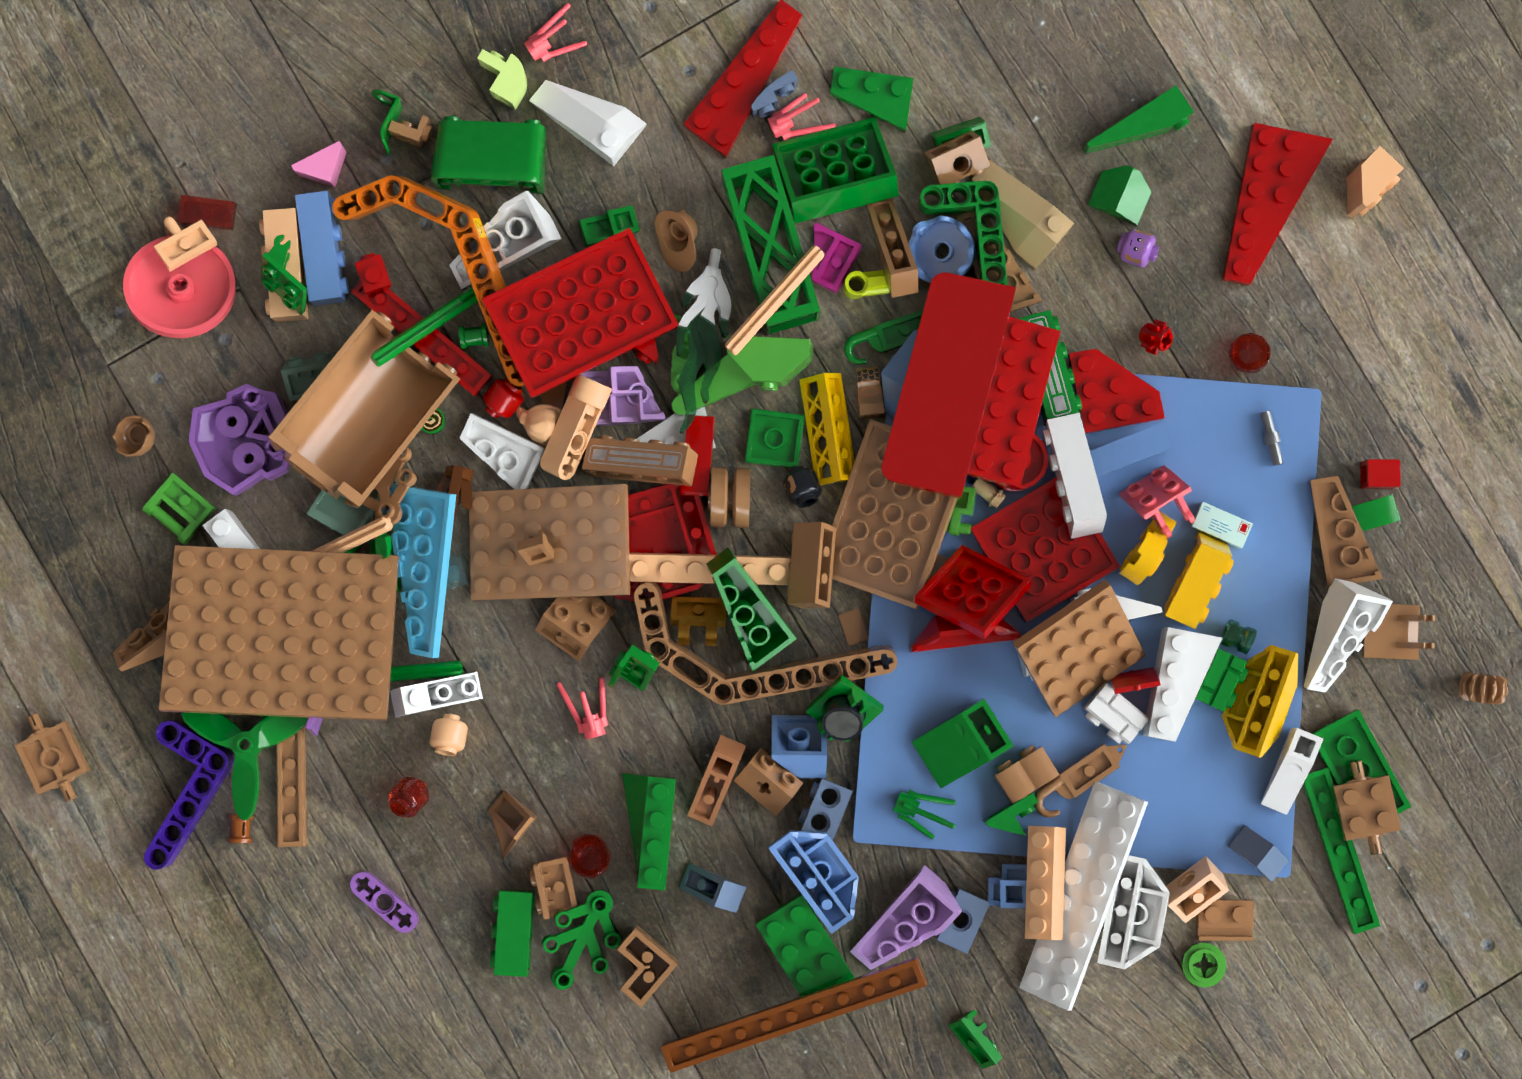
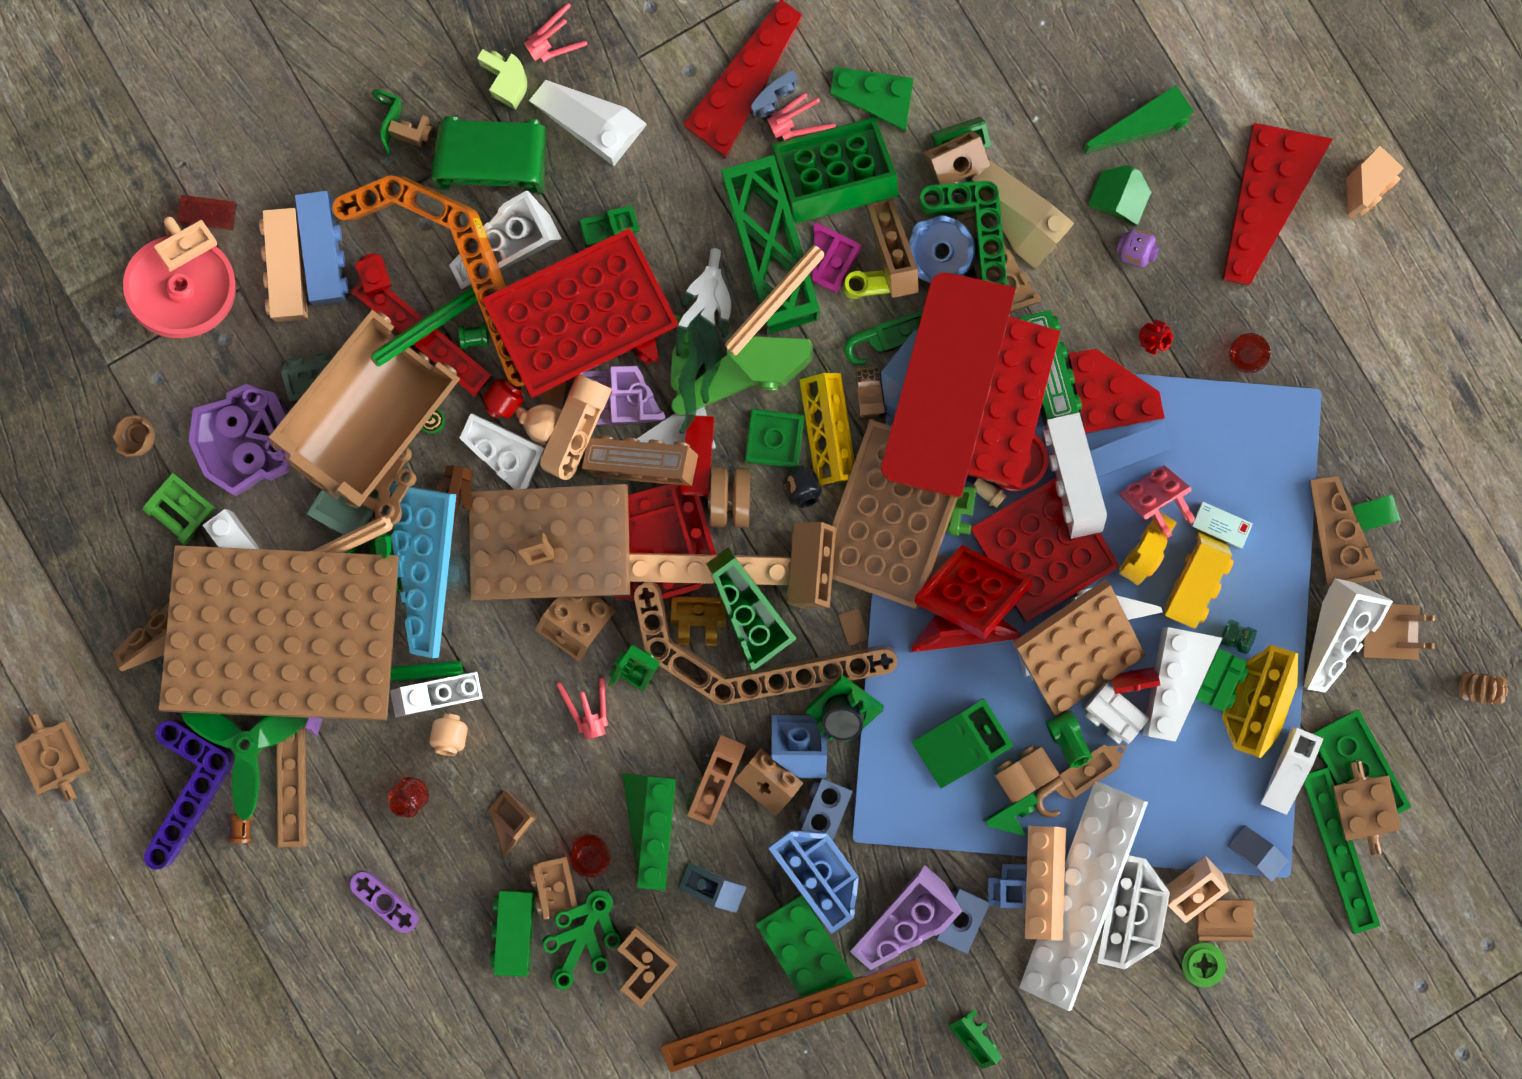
green plate [261,235,307,315] -> none
bright pink slope [291,141,347,188] -> none
medium nougat piece [654,209,698,272] -> none
green plant [893,790,956,839] -> none
flat silver bar [1260,411,1284,466] -> none
red panel [1360,459,1401,489] -> none
none -> green piece [1046,710,1092,768]

